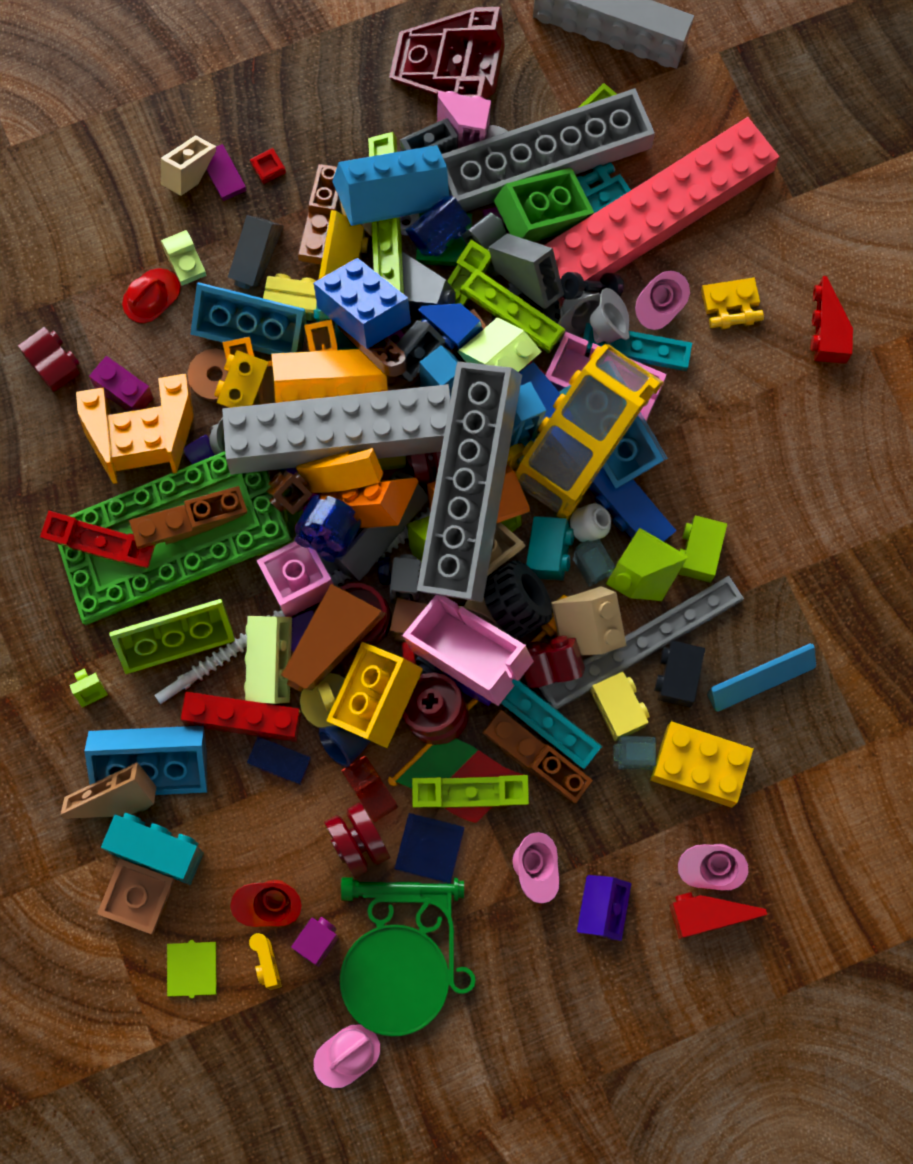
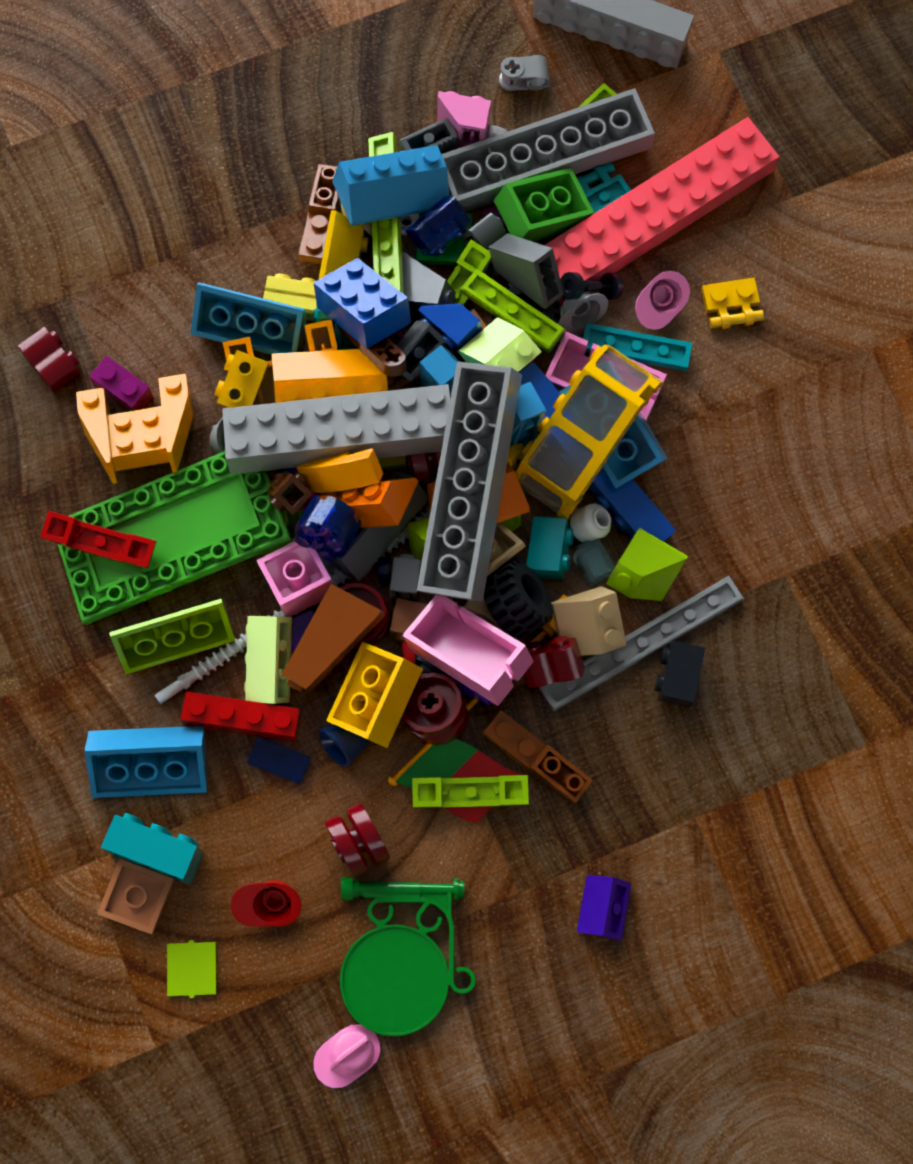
medium nougat slope [60,762,156,819] -> none
lime tile [69,668,108,708] -> none
red piece [122,268,181,323] -> none
dark orange slope [129,486,247,549] -> none
tan slope [161,135,216,196] -> none
yellowish green brick [161,230,207,286] -> none
dark purple slope [184,435,215,464] -> none
nougat tile [187,348,228,403] -> none
magenta tile [206,144,247,201] -> none
dark grey slope [228,215,284,290] -> none
yellow plate [249,933,282,990] -> none
red tile [250,148,286,184] -> none
magenta brick [291,917,339,968] -> none
light yellow tile [300,673,345,728] -> none
clear red slope [341,755,398,823] -> none
dark red wedge [389,7,505,99] -> none
clear blue tile [394,813,465,884] -> none
teal plate [501,679,602,769] -> none
bright pink piece [512,832,559,904] -> none
light grey piece [590,288,629,343] -> none
light yellow brick [590,672,650,741] -> none
clear light blue brick [613,736,656,770] -> none
yellow brick [650,721,754,808] -> none
red slope [669,892,767,939] -> none
bright pink piece [678,844,748,890] -> none
lime brick [679,515,727,583] -> none
dark azure slope [707,643,816,712] -> none
red slope [811,276,853,364] -> none
none -> light grey piece [499,55,550,91]

